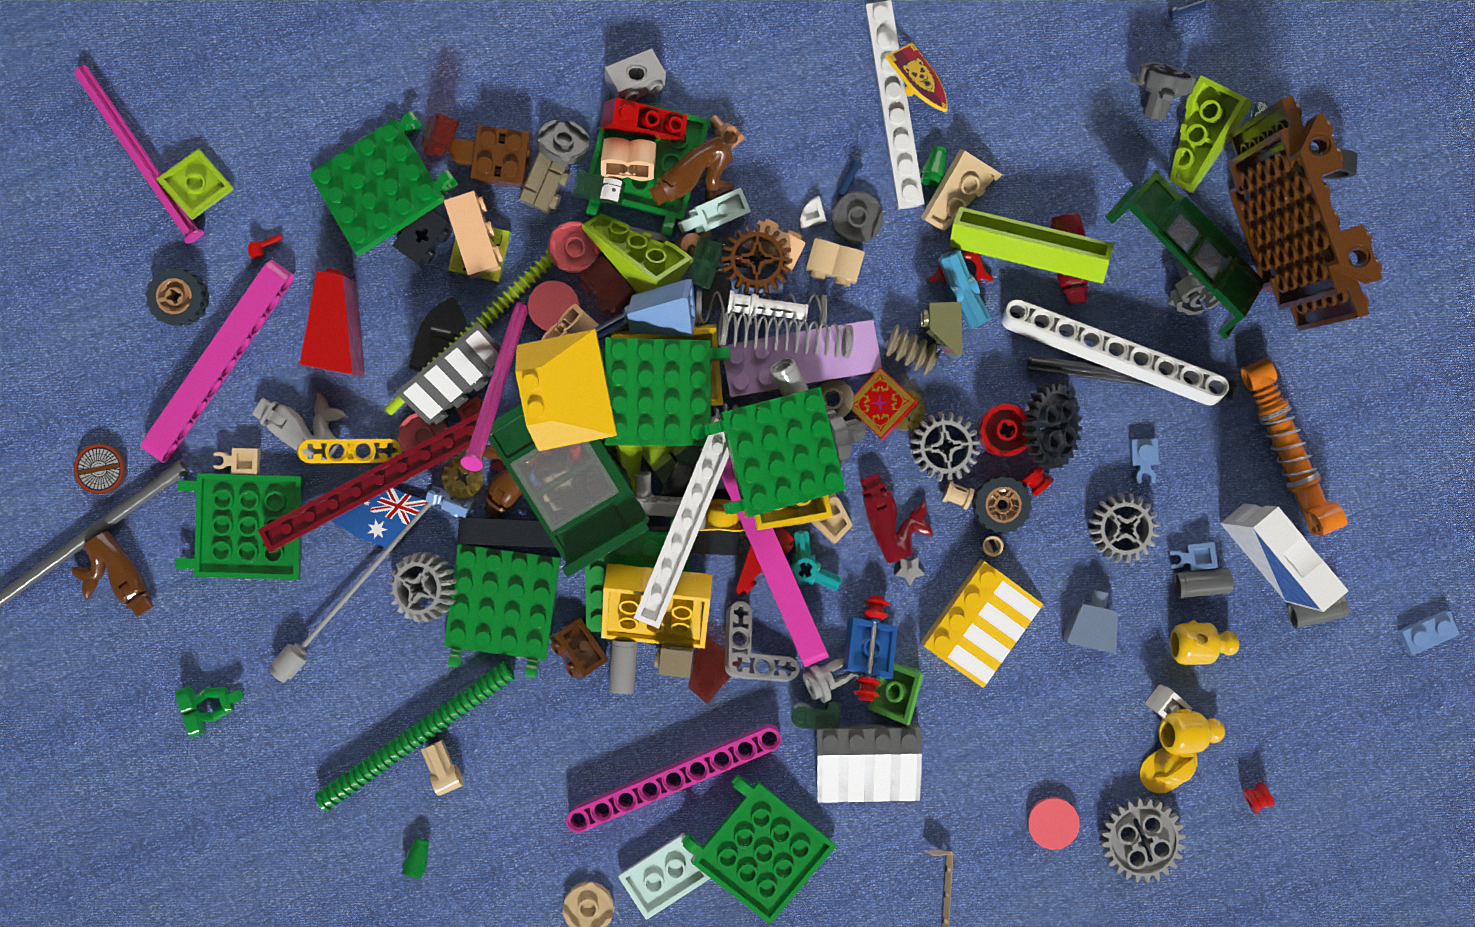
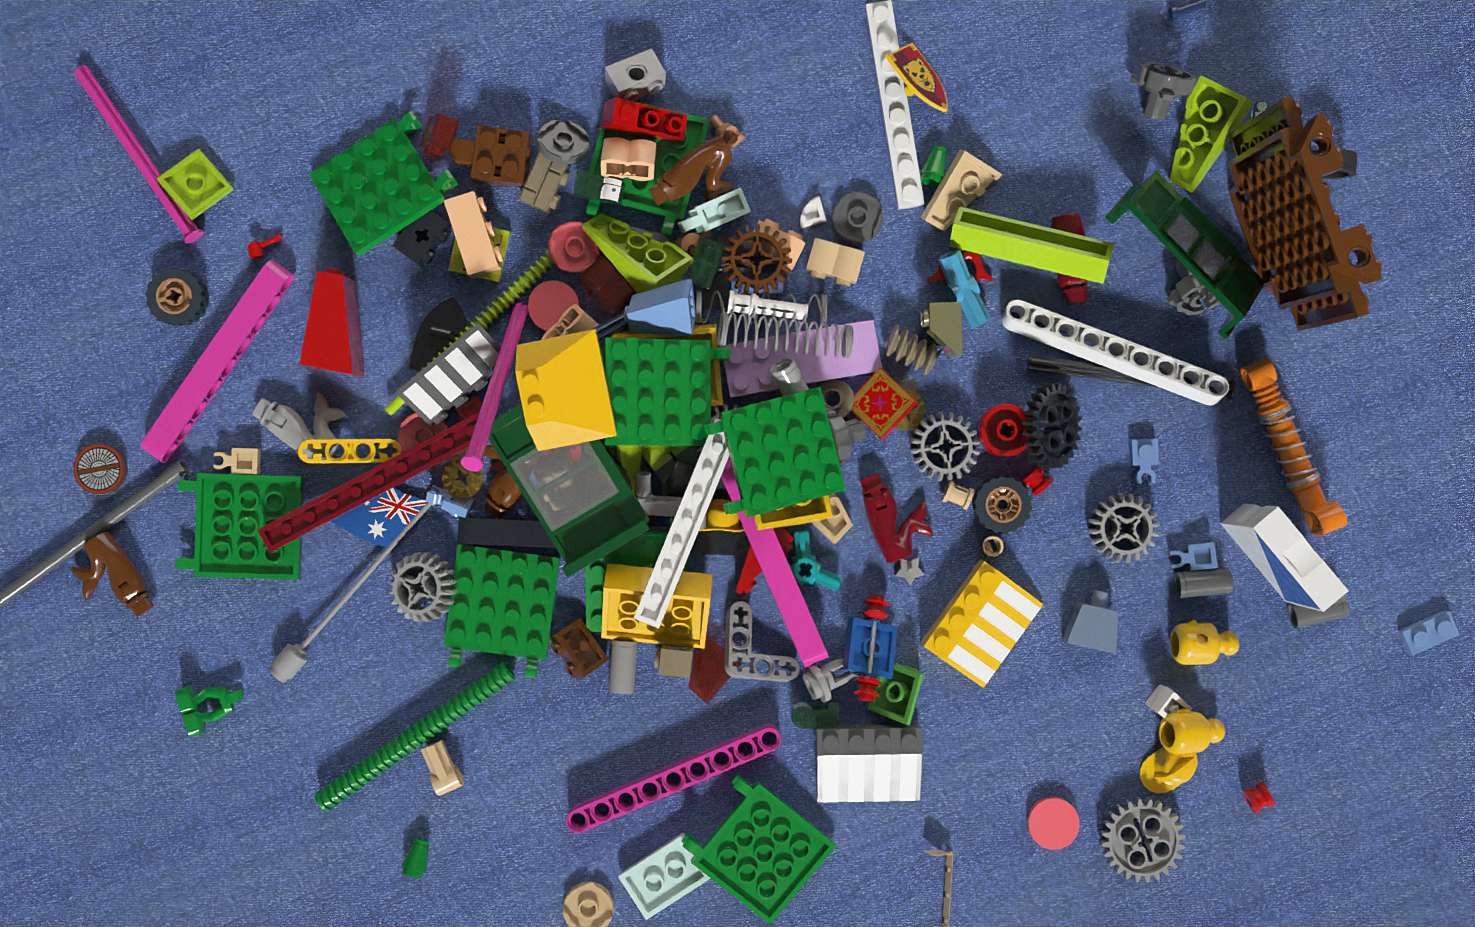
dark blue piece [837,159,863,196] -> none

